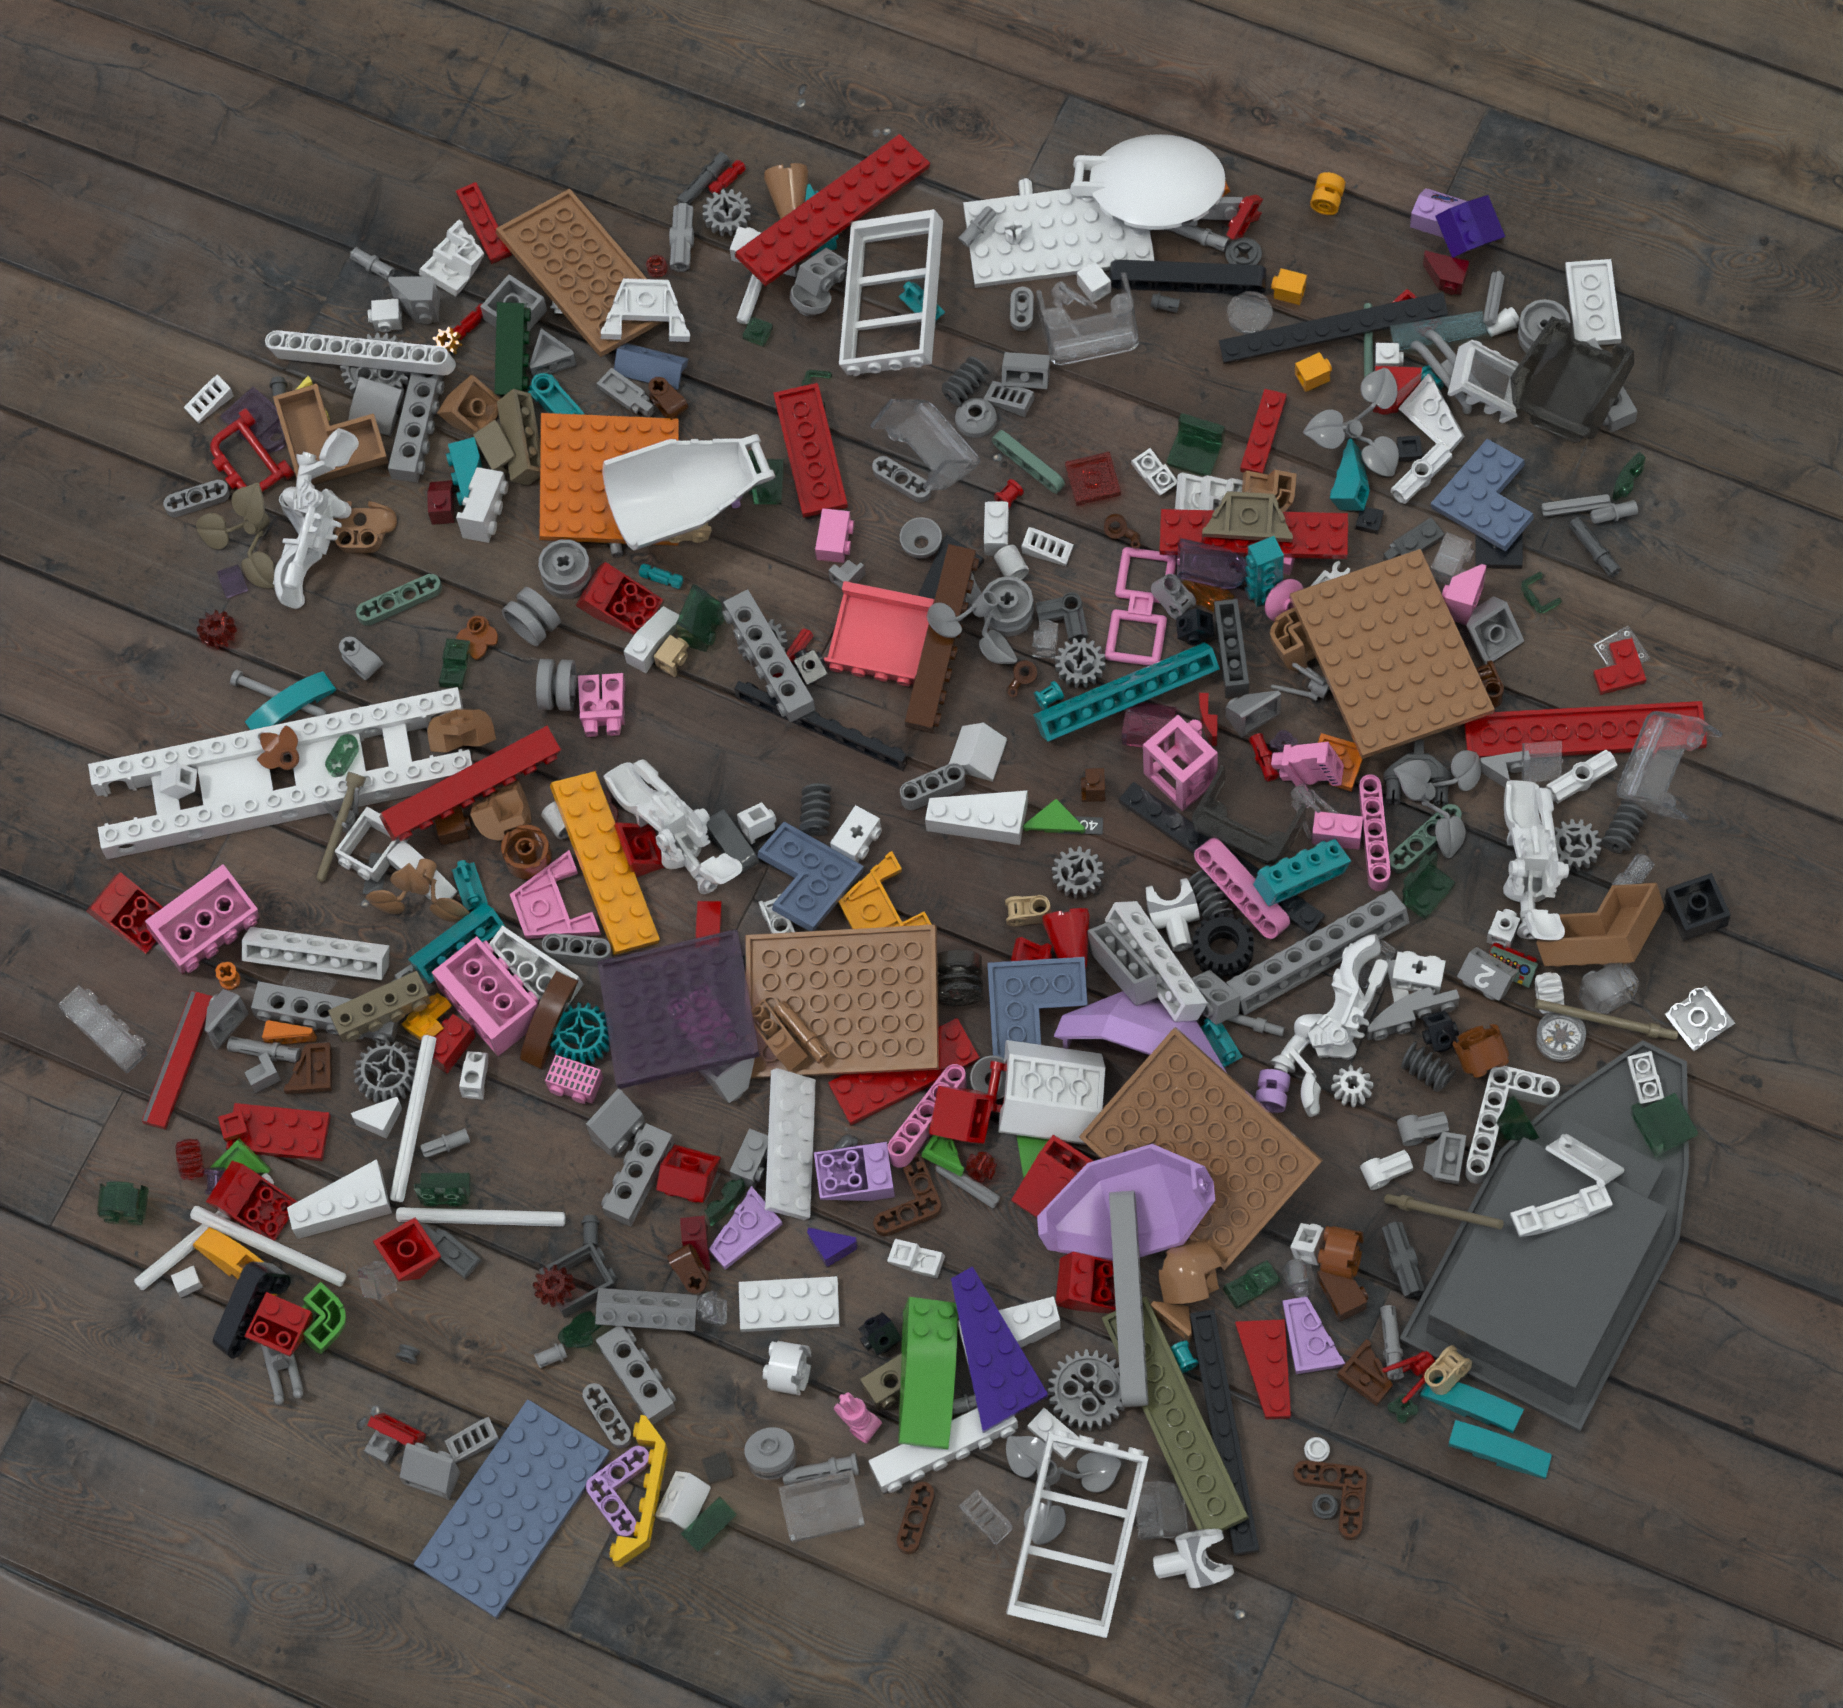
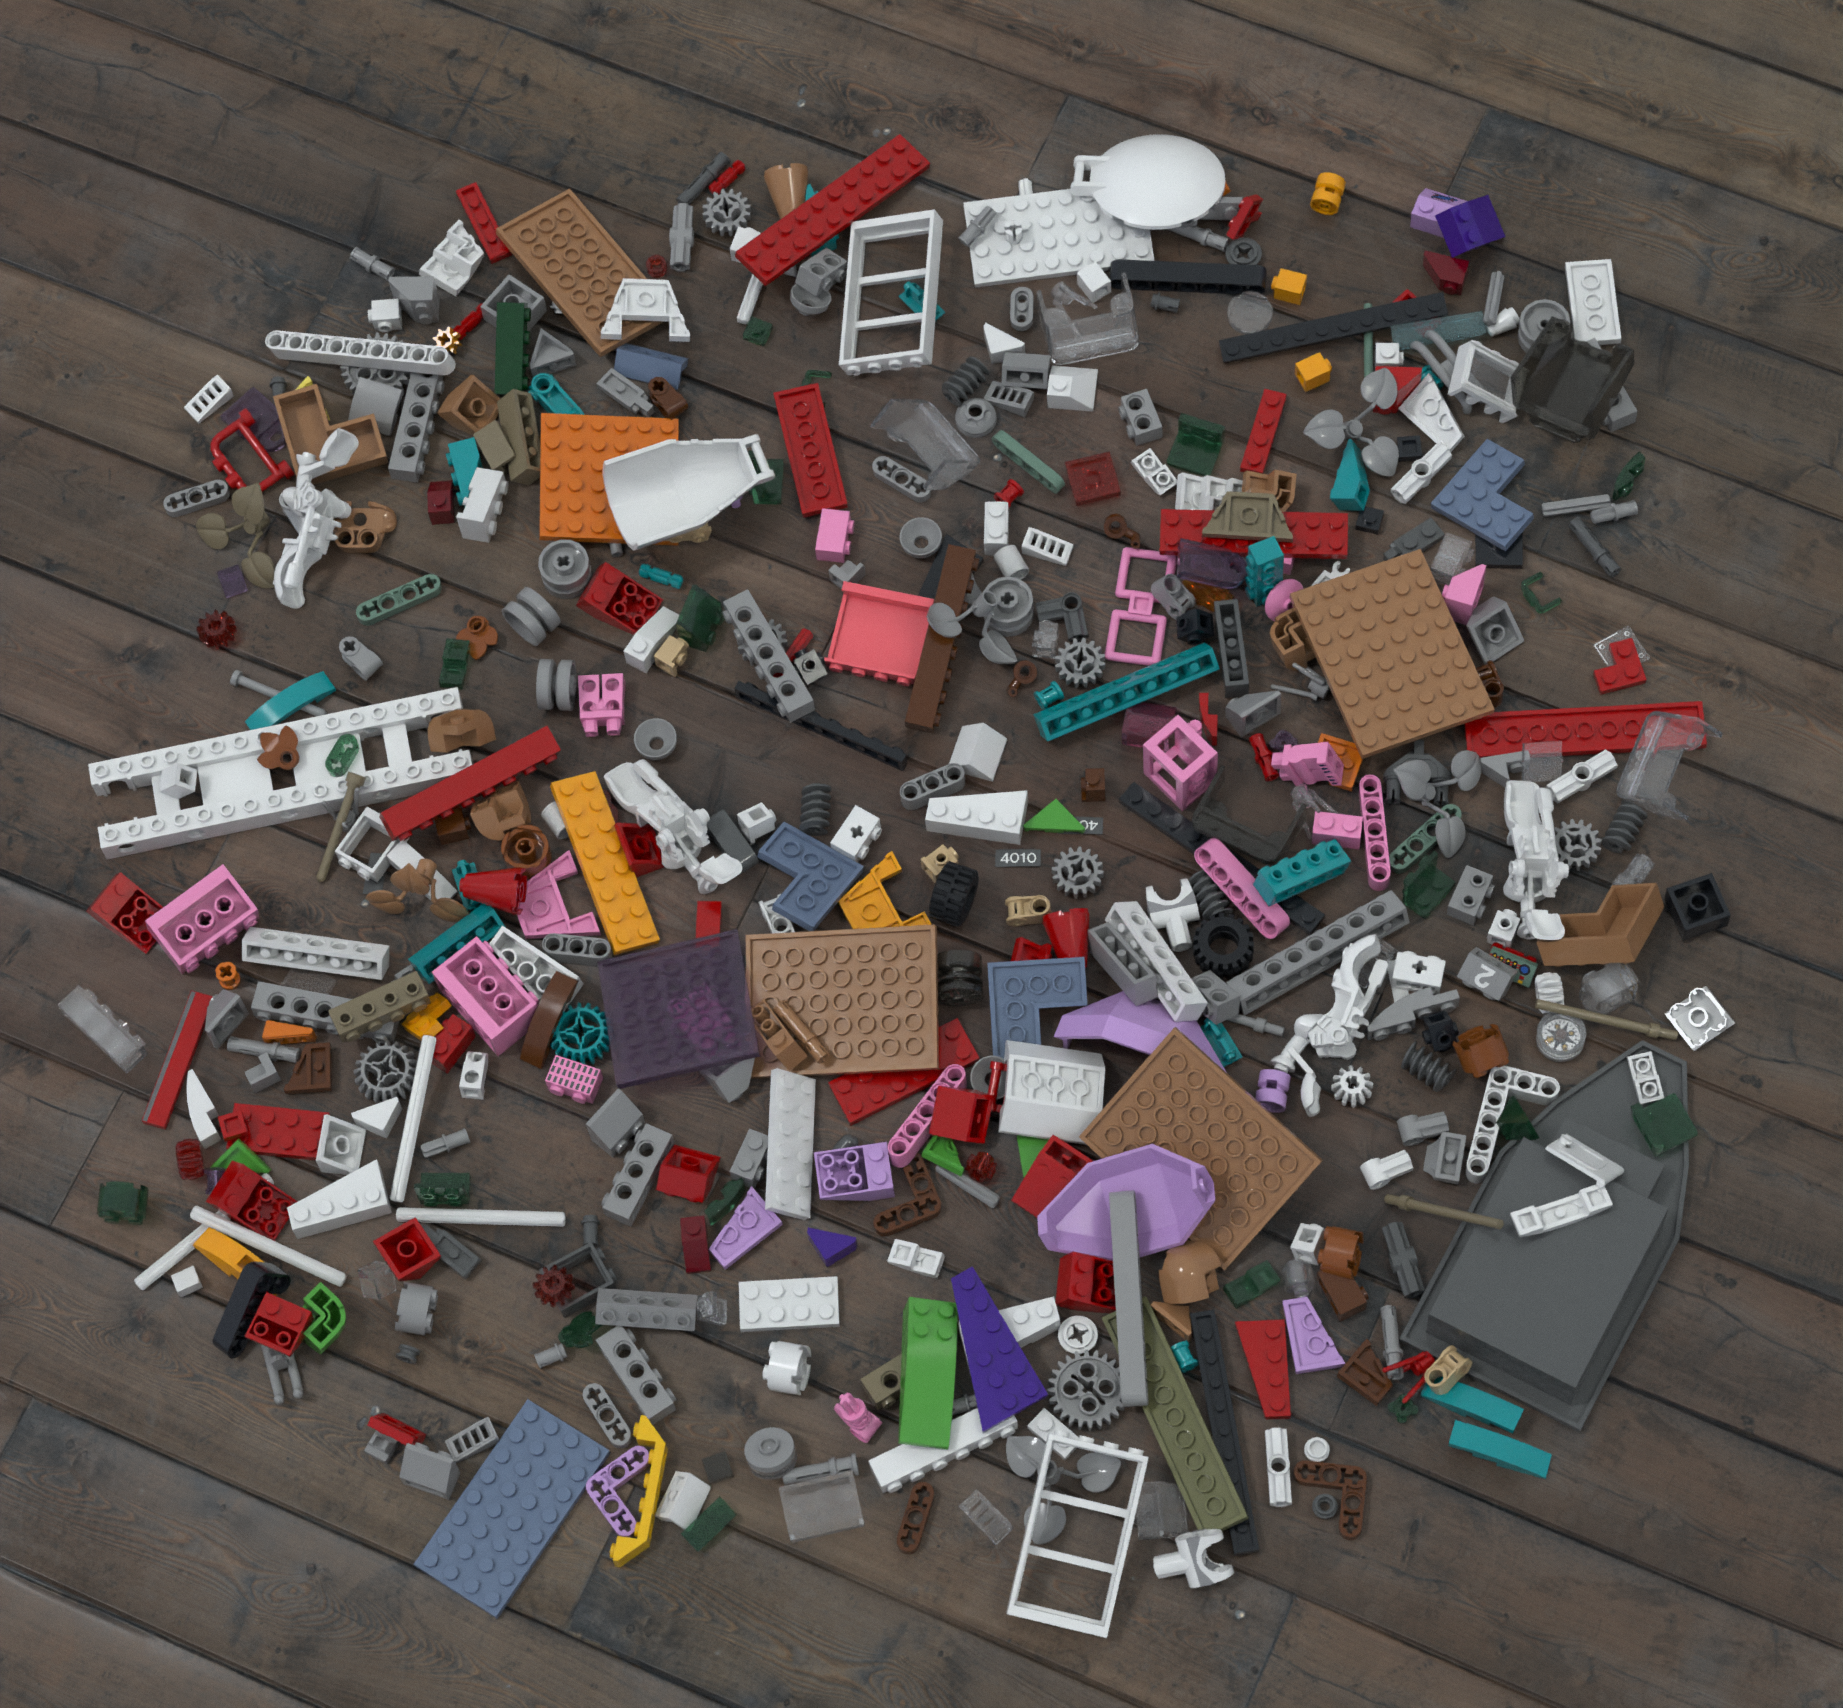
reddish brown piece [667,1243,709,1294] -> none
black brick [858,1312,902,1356] -> none
none -> white slope [187,1069,222,1149]
none -> white slope [316,1114,366,1175]
none -> light grey brick [395,1282,438,1336]
none -> red cone [459,867,527,915]
none -> light grey piece [634,718,677,760]
none -> tan brick [921,844,959,883]
none -> black tyre [929,861,979,927]
none -> white slope [983,323,1025,365]
none -> dark grey sticker [995,849,1041,867]
none -> white slope [1047,366,1098,412]
none -> white gear [1058,1316,1098,1354]
none -> light grey brick [1118,389,1162,446]
none -> white piece [1265,1428,1292,1507]
none -> light grey brick [1447,865,1495,926]

